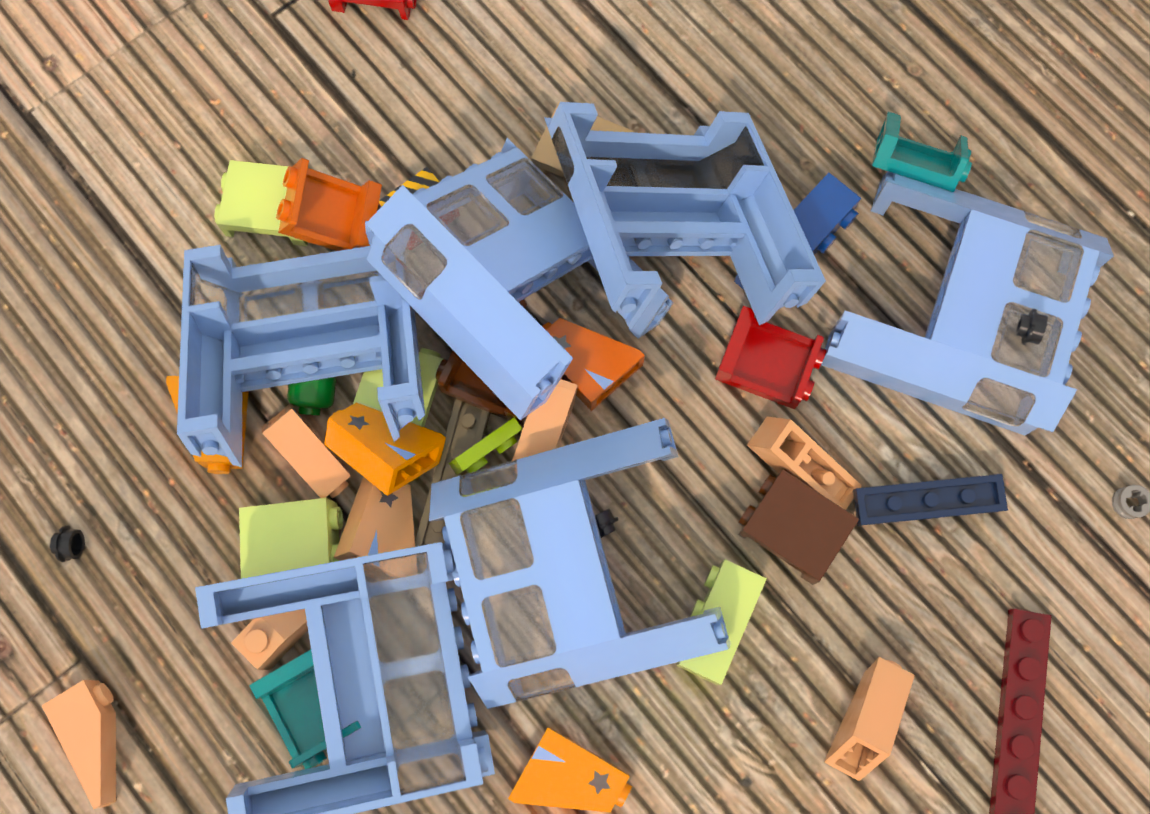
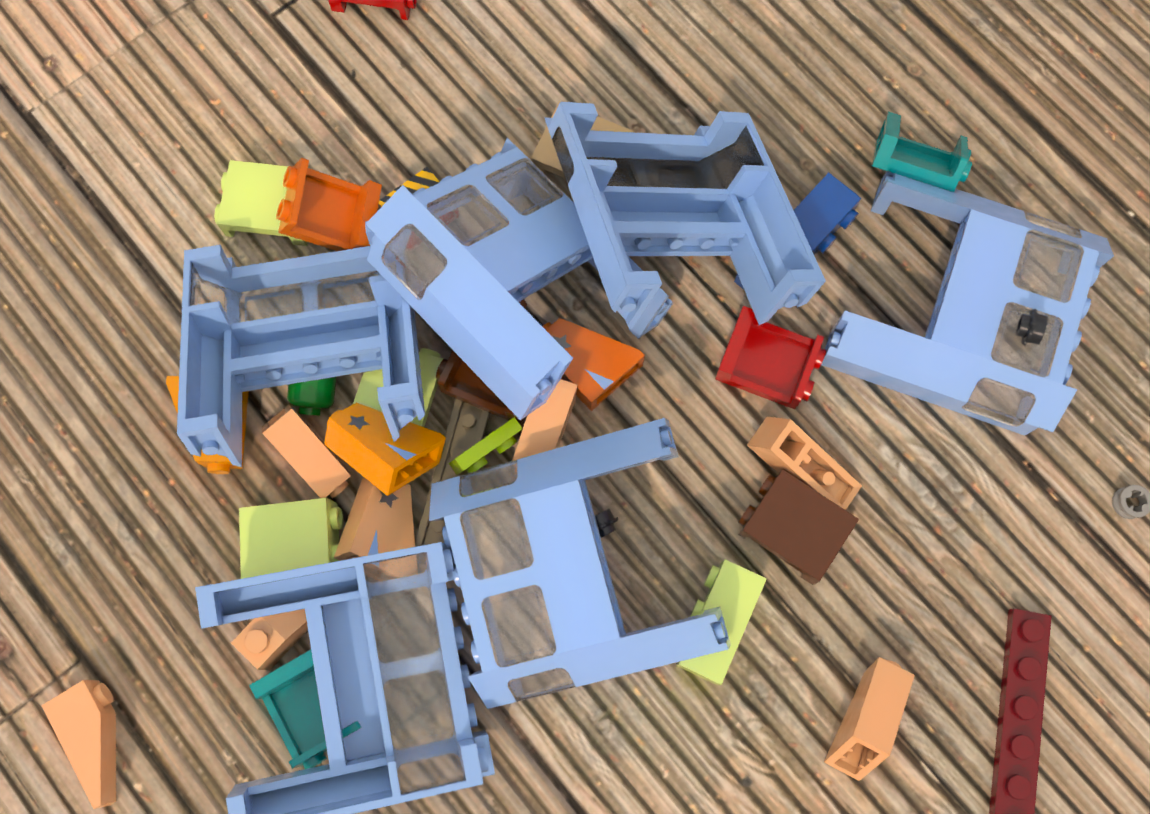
black plate [50,526,85,562] -> none
light orange slope [508,727,632,813] -> none
dark blue plate [853,474,1008,526] -> none

